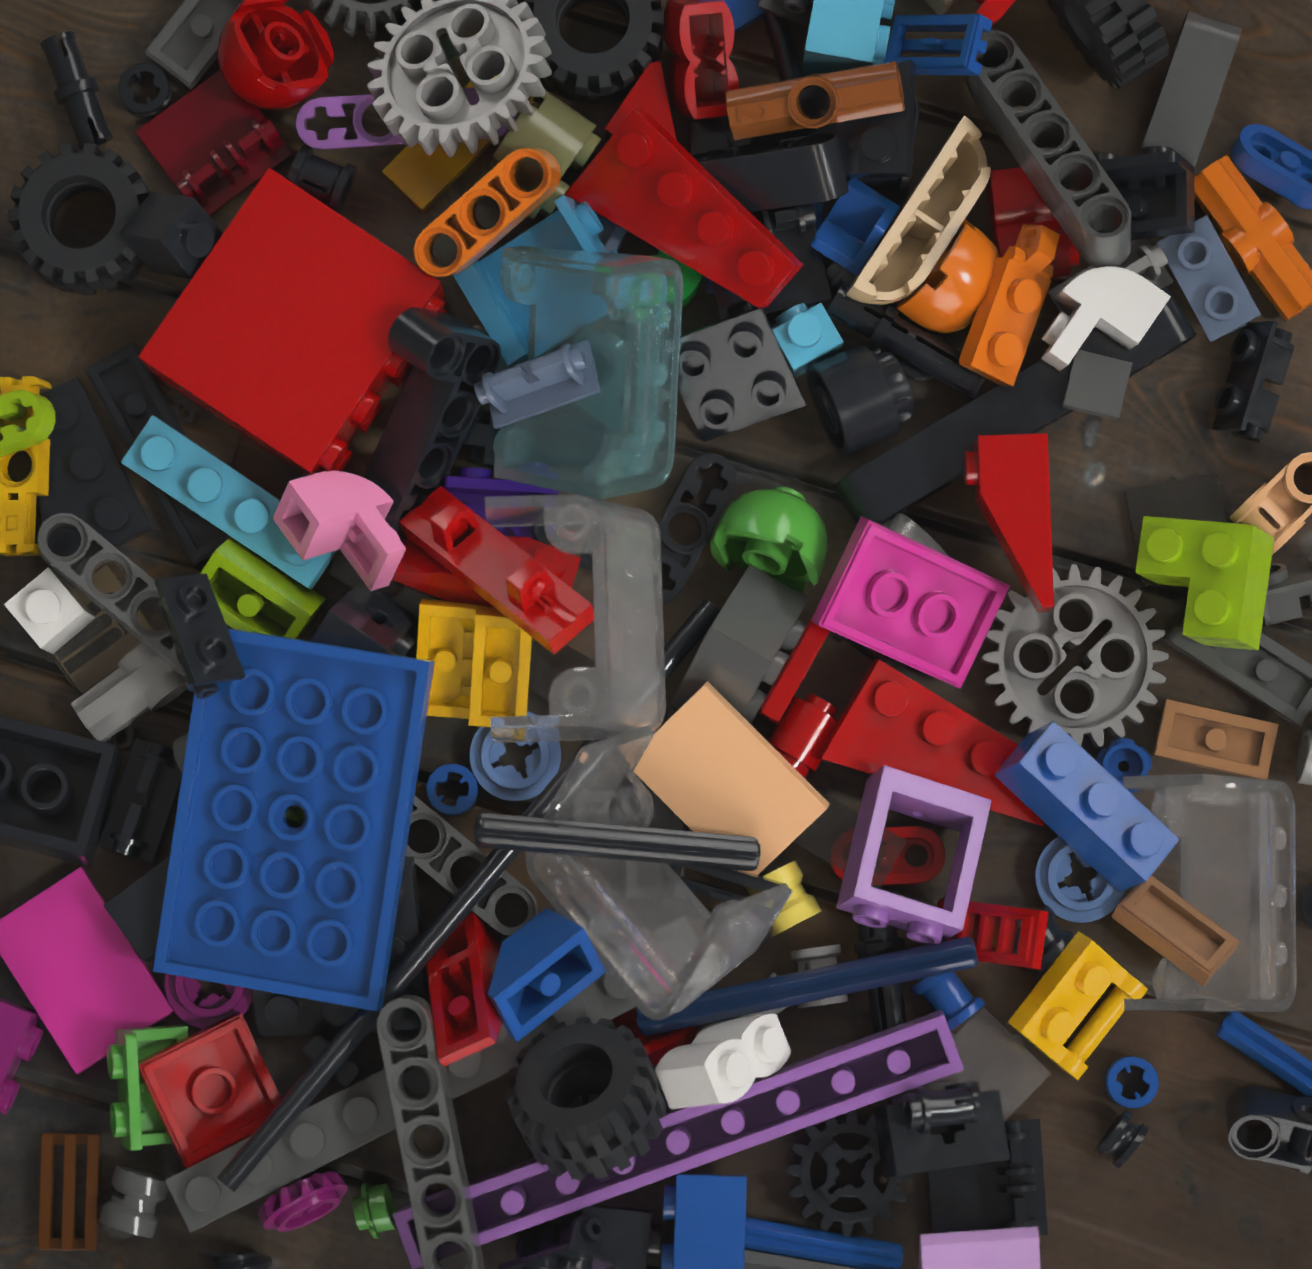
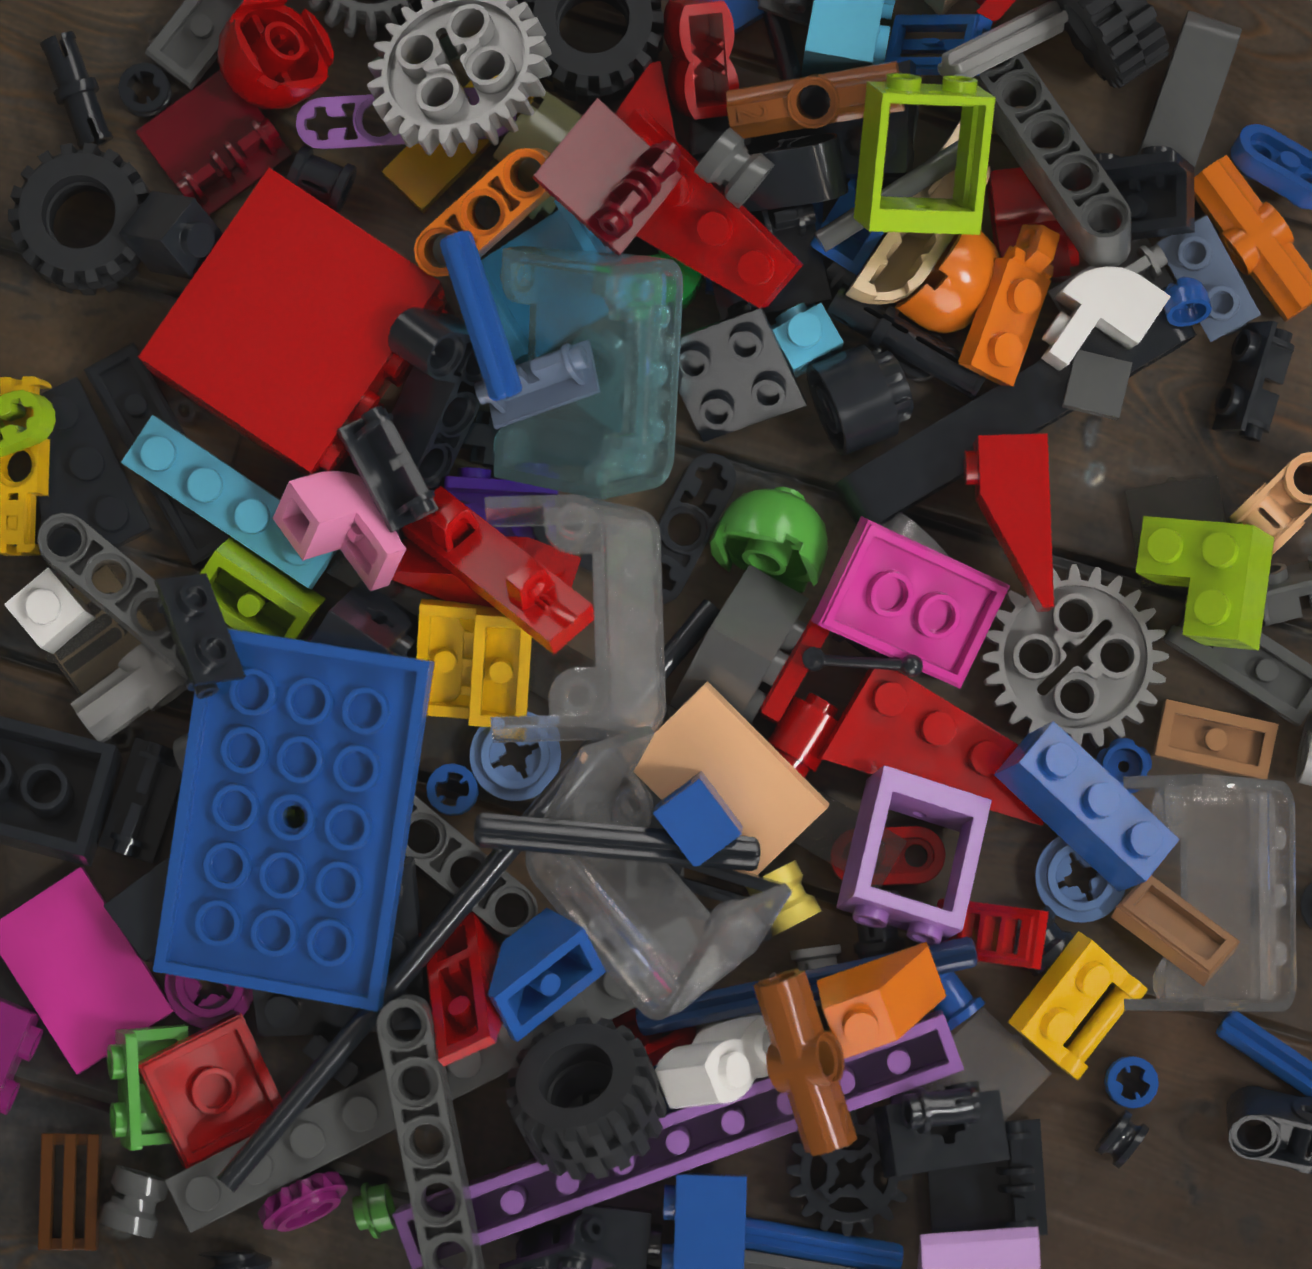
none -> black hinge [336,406,439,533]
none -> blue axle [440,231,522,401]
none -> hinge [531,98,683,256]
none -> blue panel [653,771,743,867]
none -> dark grey wheel [694,128,775,209]
none -> dark orange piece [753,969,857,1156]
none -> black hinge [802,647,923,677]
none -> dark grey bar [814,141,958,252]
none -> orange slope [816,942,946,1059]
none -> lime window [854,73,995,235]
none -> light grey axle [937,1,1069,77]
none -> blue hinge [1164,276,1212,327]

